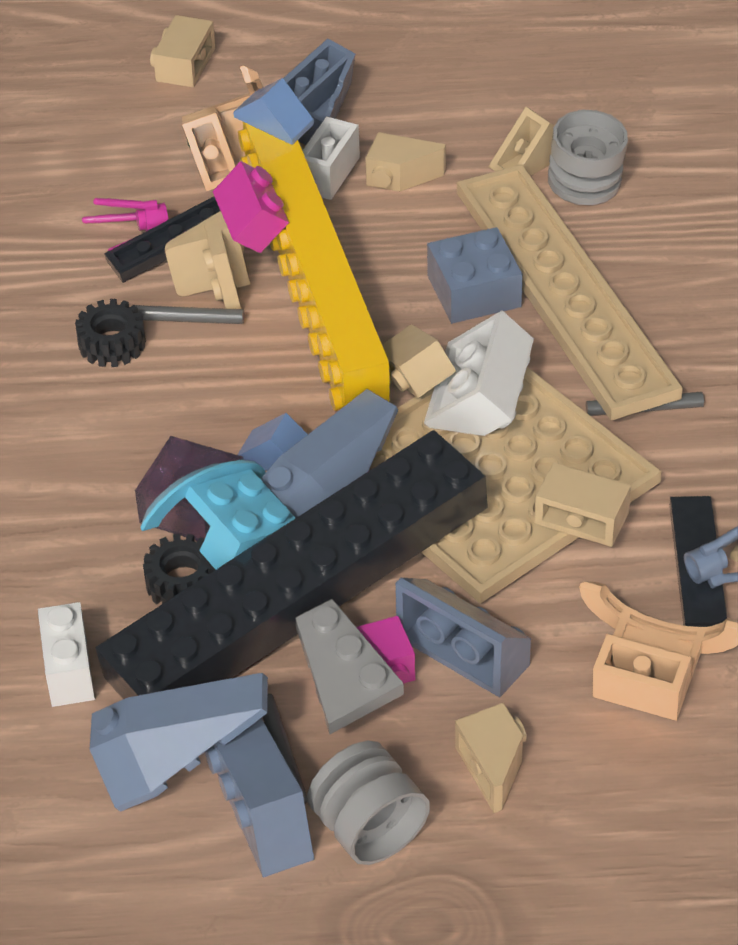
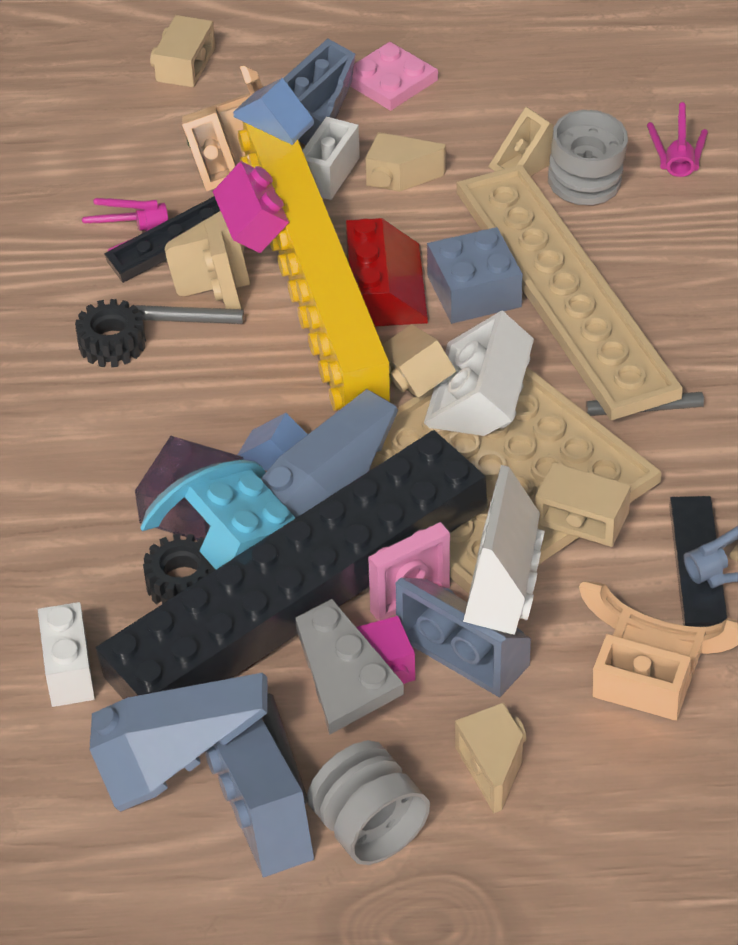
none -> red slope [346,218,428,327]
none -> bright pink plate [350,42,438,111]
none -> bright pink plate [368,522,450,621]
none -> white slope [463,465,545,635]
none -> dark pink plant [647,102,708,177]

